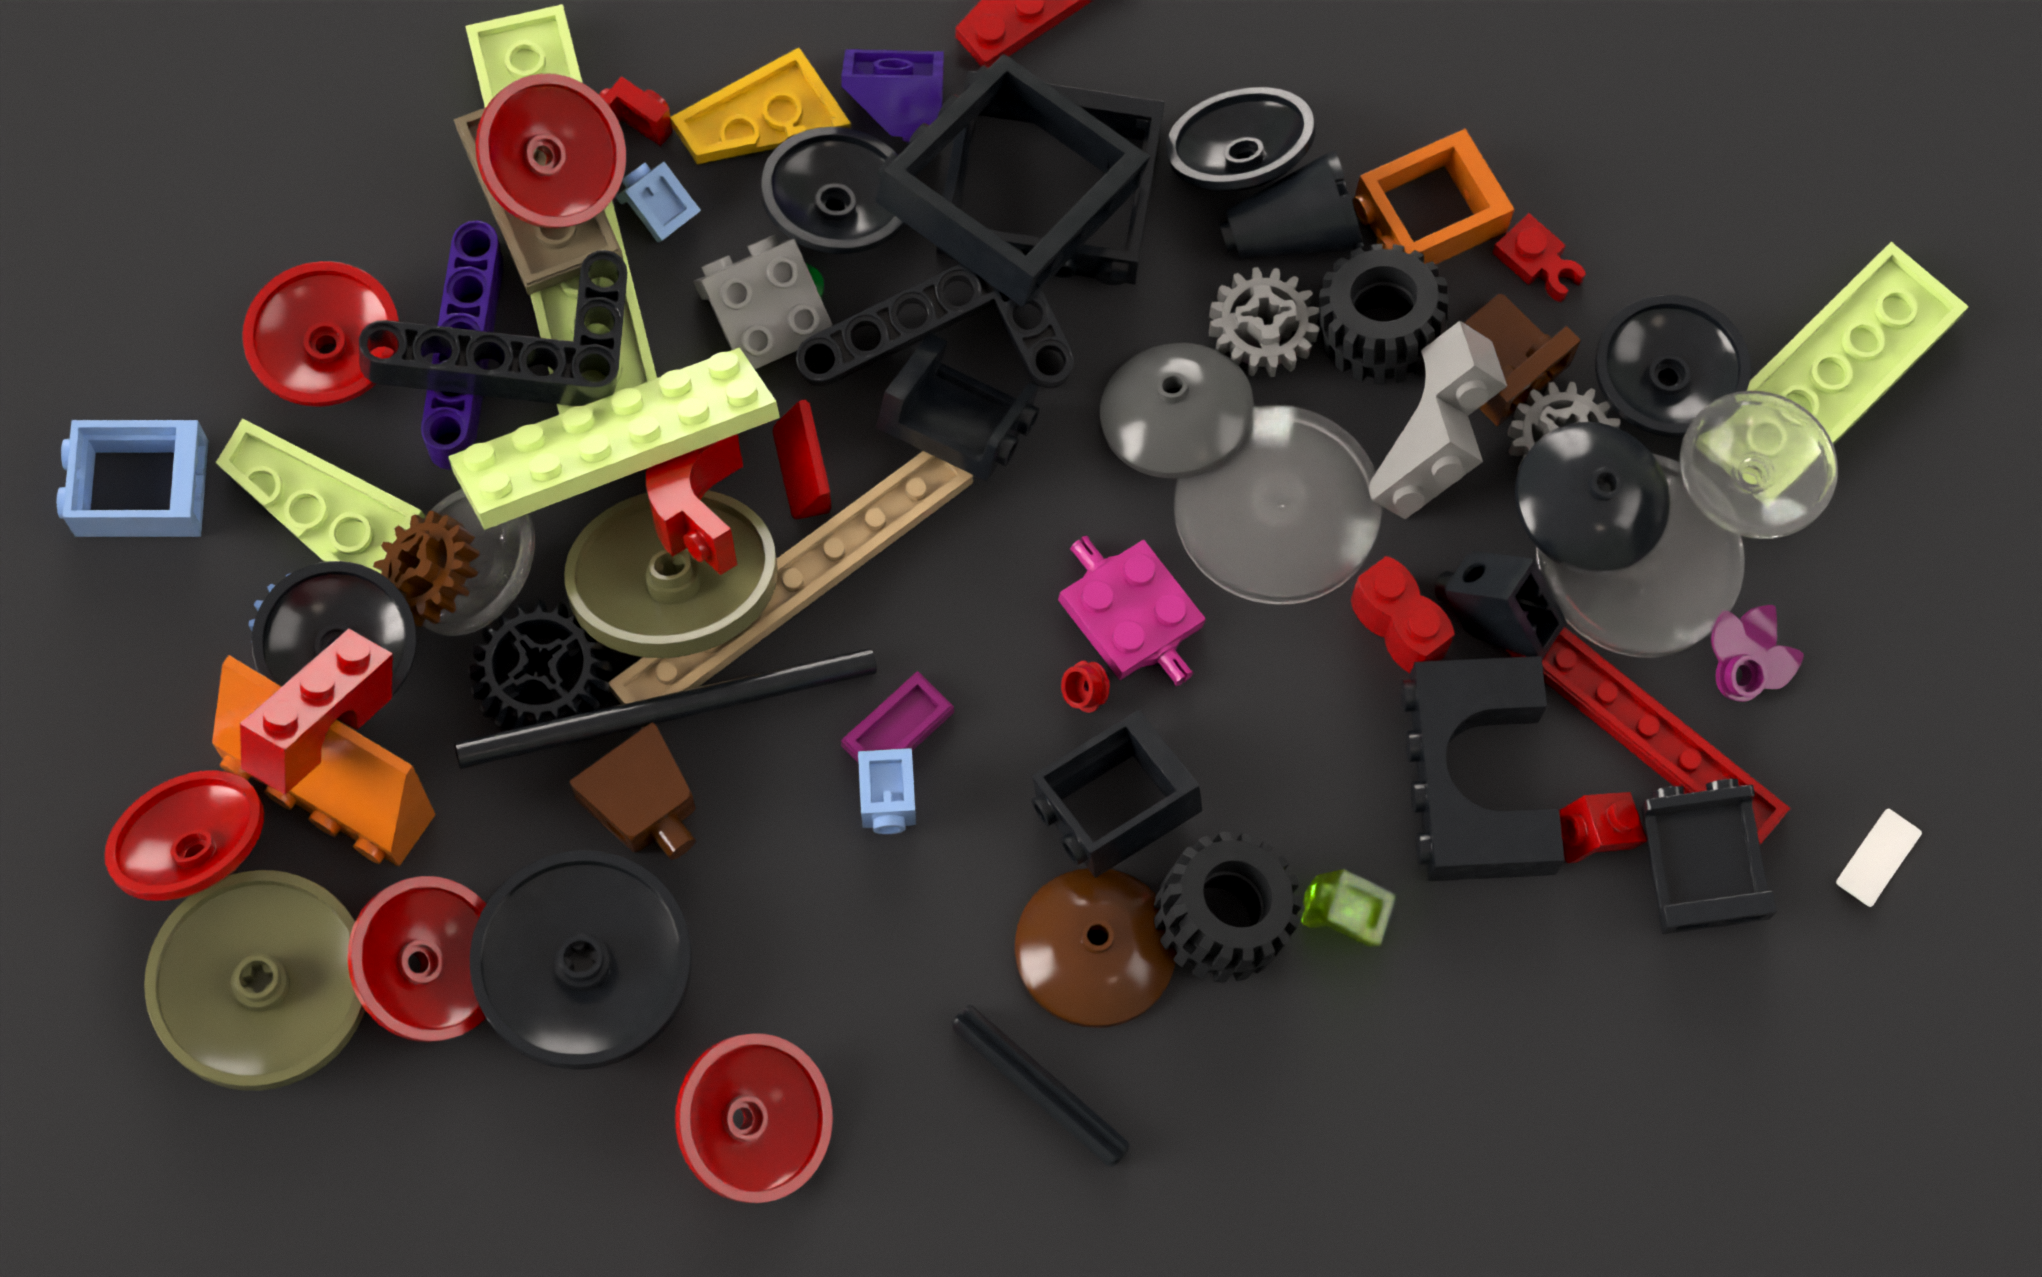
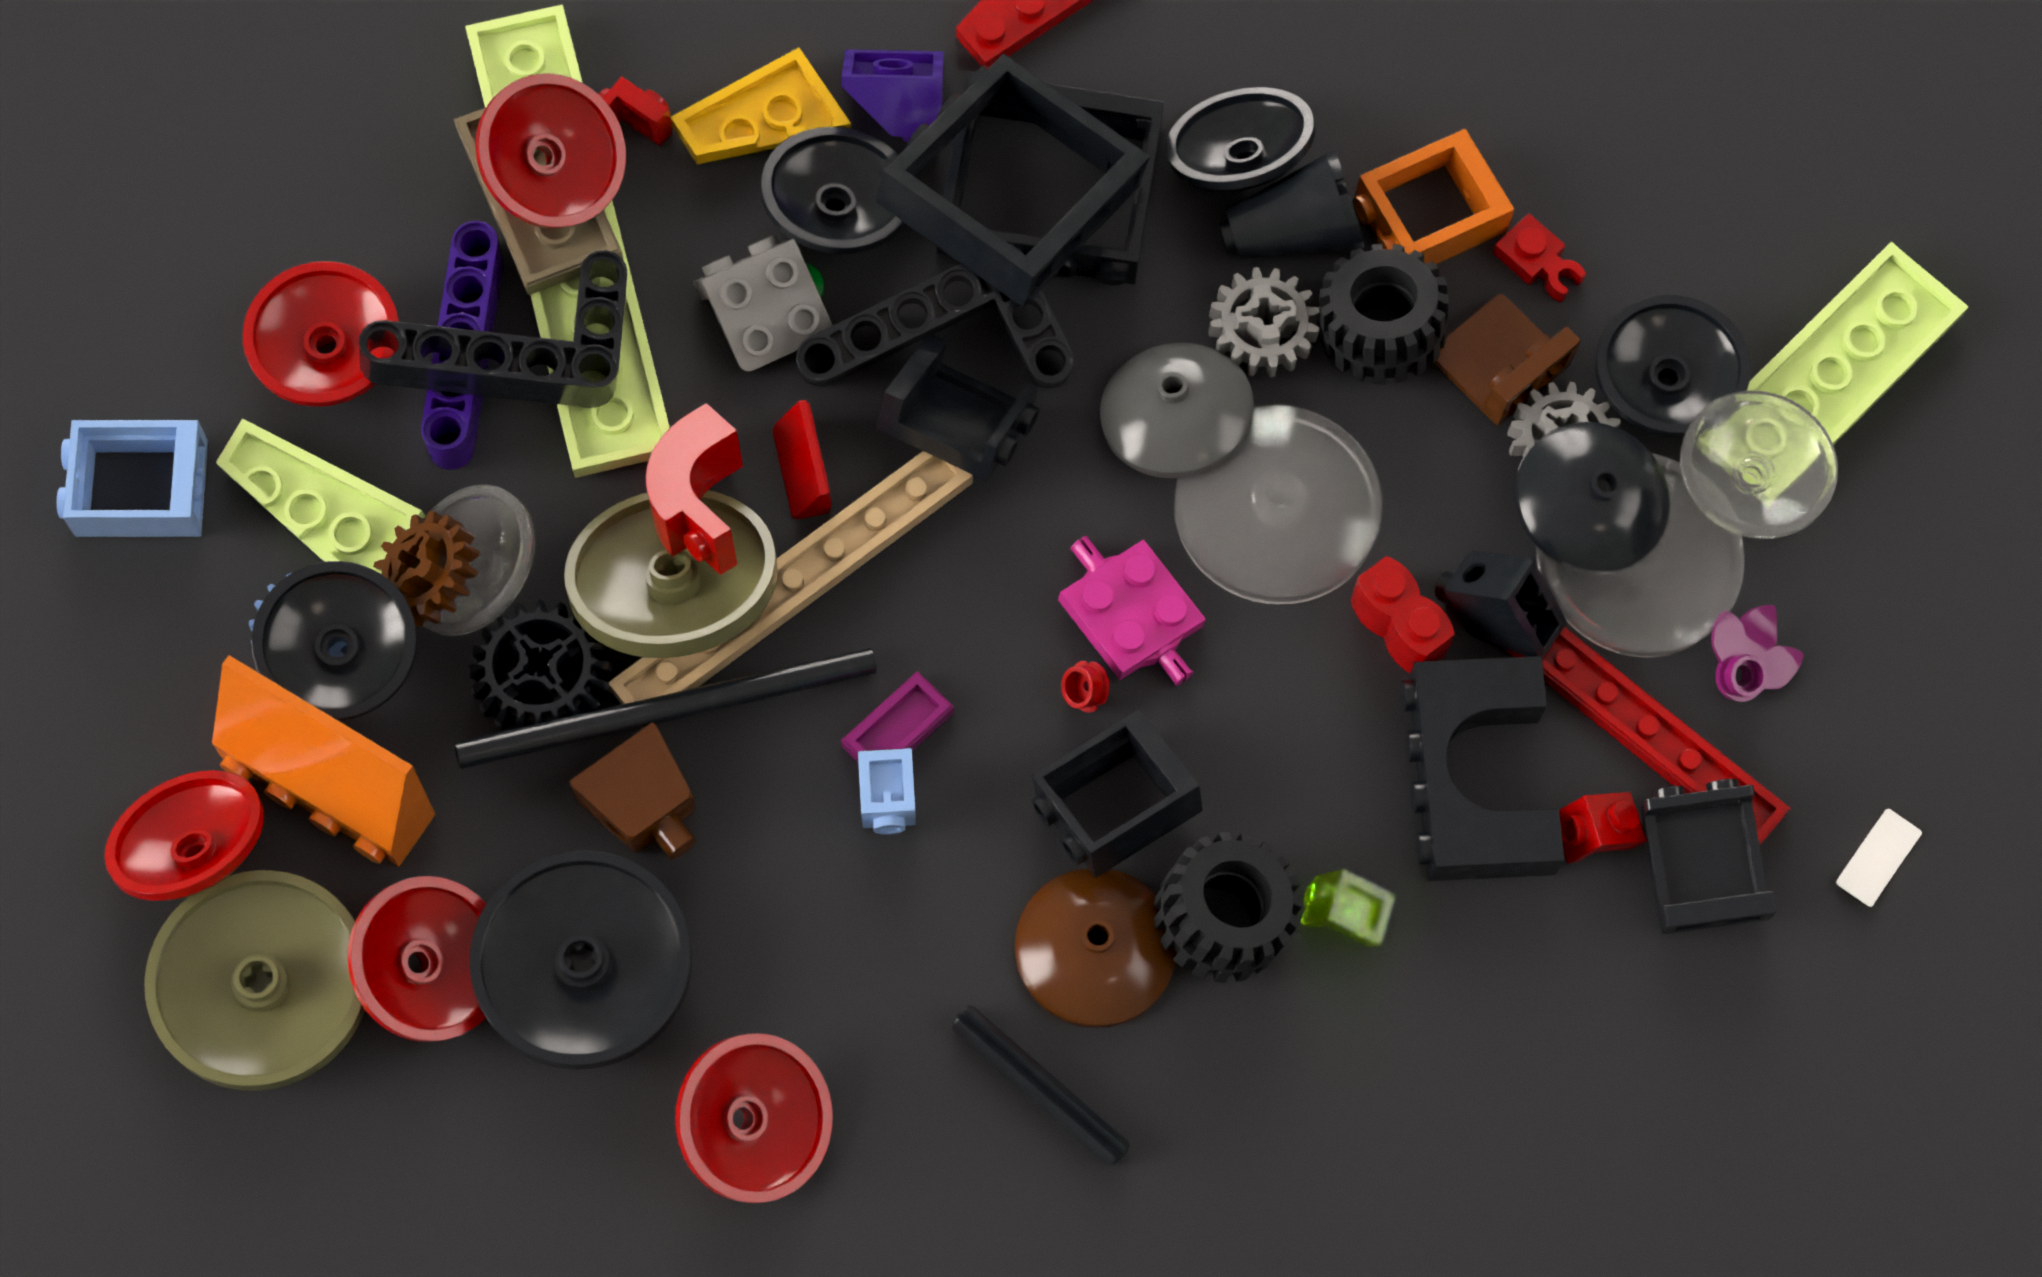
red arch [240,629,393,795] -> none
yellowish green plate [448,347,780,530] -> none
light blue bracket [616,162,701,242] -> none
light grey arch [1369,321,1507,519] -> none

